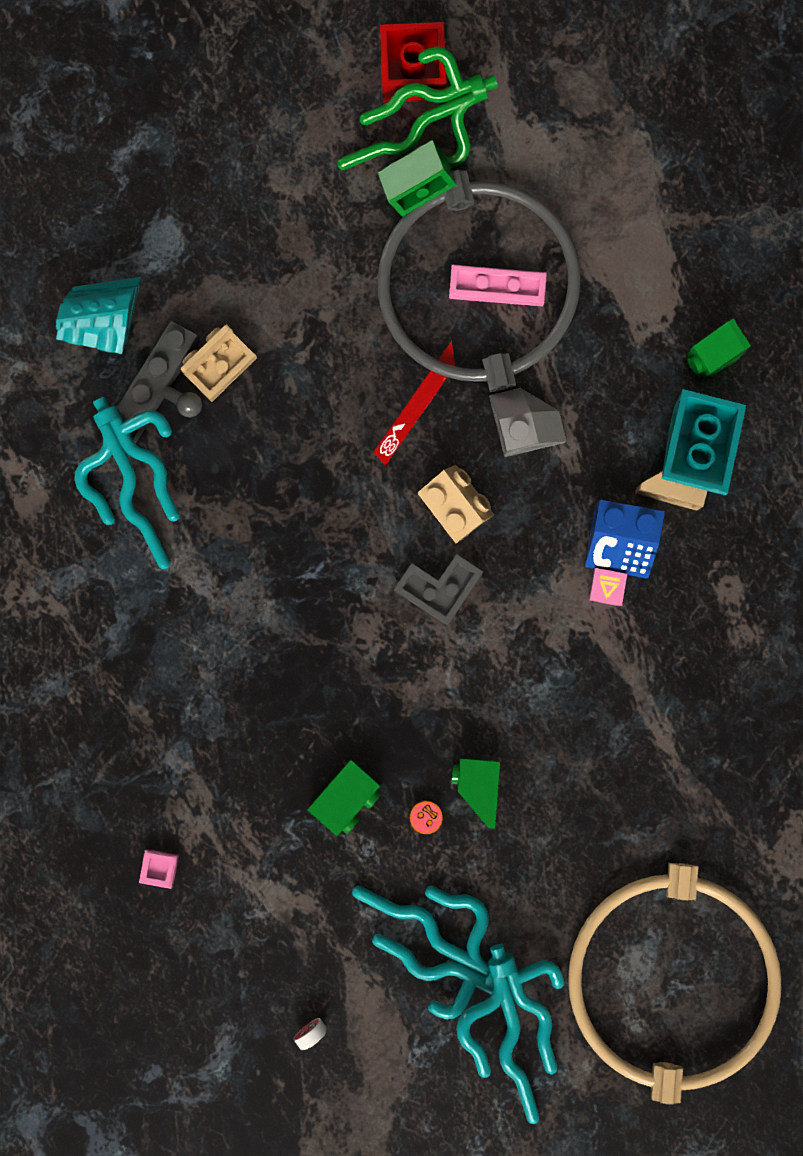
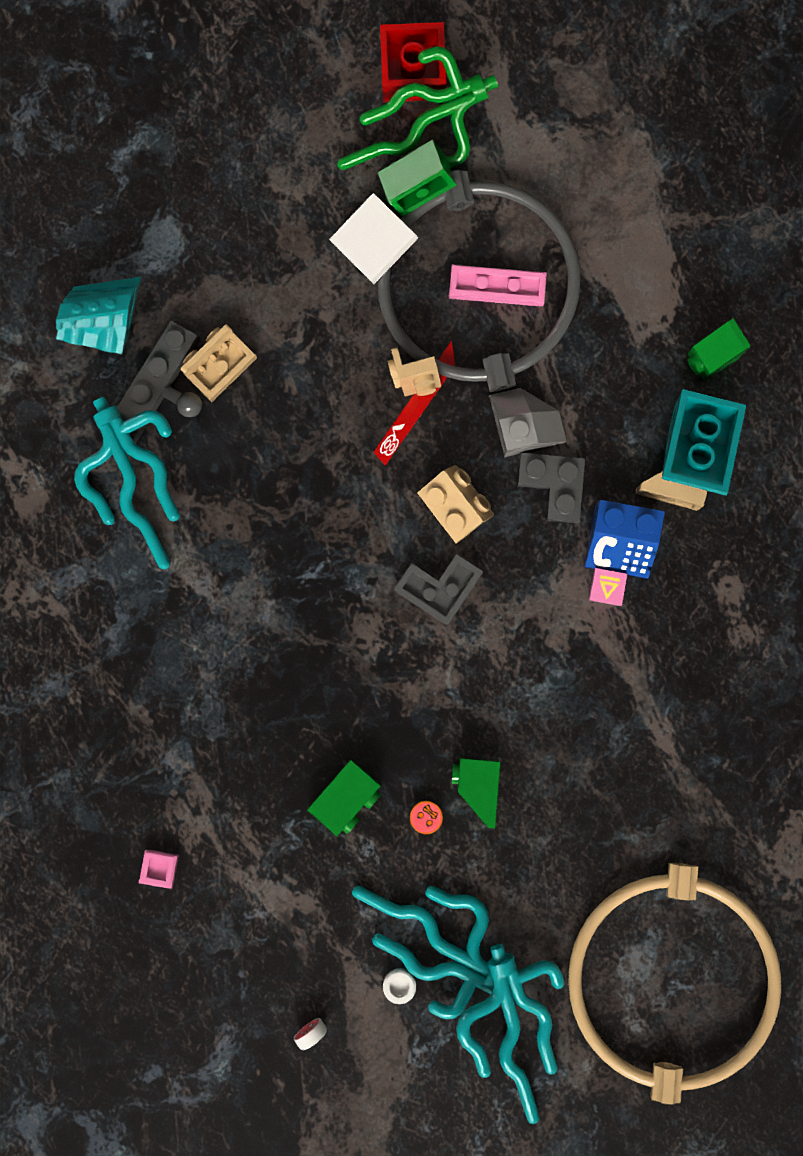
none -> white tile [329,193,418,284]
none -> white tile [383,968,416,1004]
none -> tan bracket [388,348,441,397]
none -> dark grey plate [517,453,585,523]

